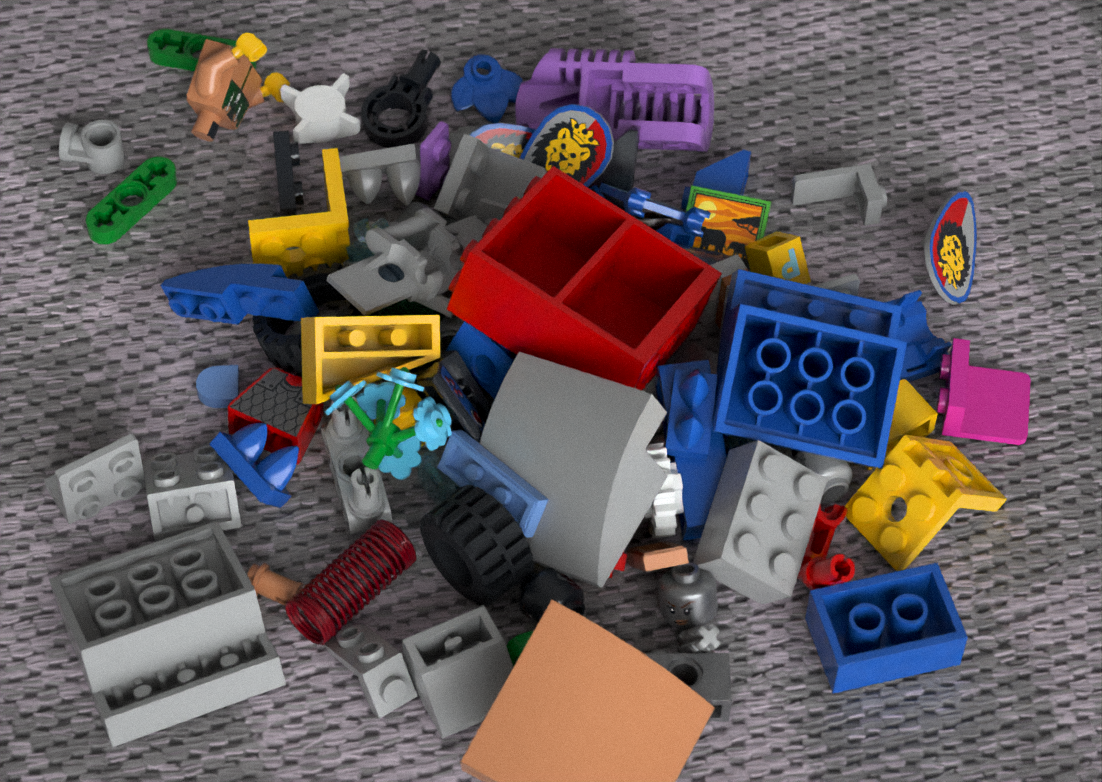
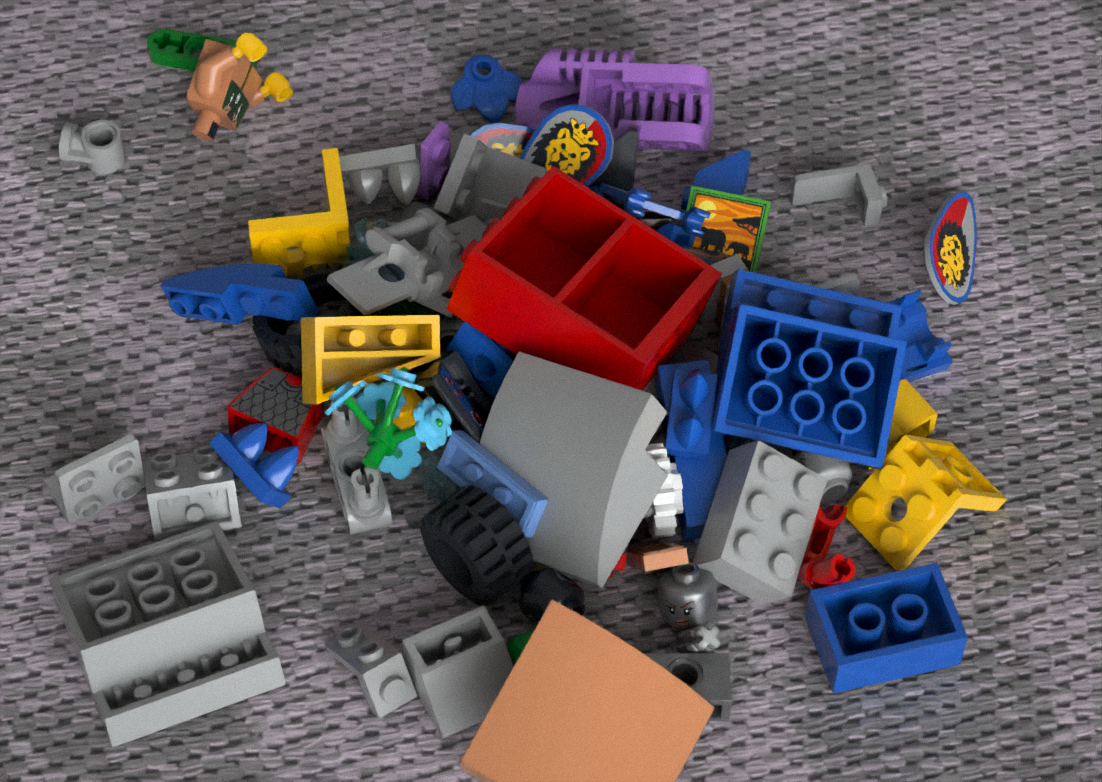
green beam [86,157,177,244] -> none
medium blue tile [196,365,239,408] -> none
nougat pin [247,563,304,606] -> none
black wing [273,130,304,217] -> none
white piece [280,73,360,144] -> none
dark red piece [285,519,417,645] -> none
black pin [361,50,441,148] -> none
yellow brick [744,231,811,284] -> none
dark pink bracket [937,338,1031,445] -> none

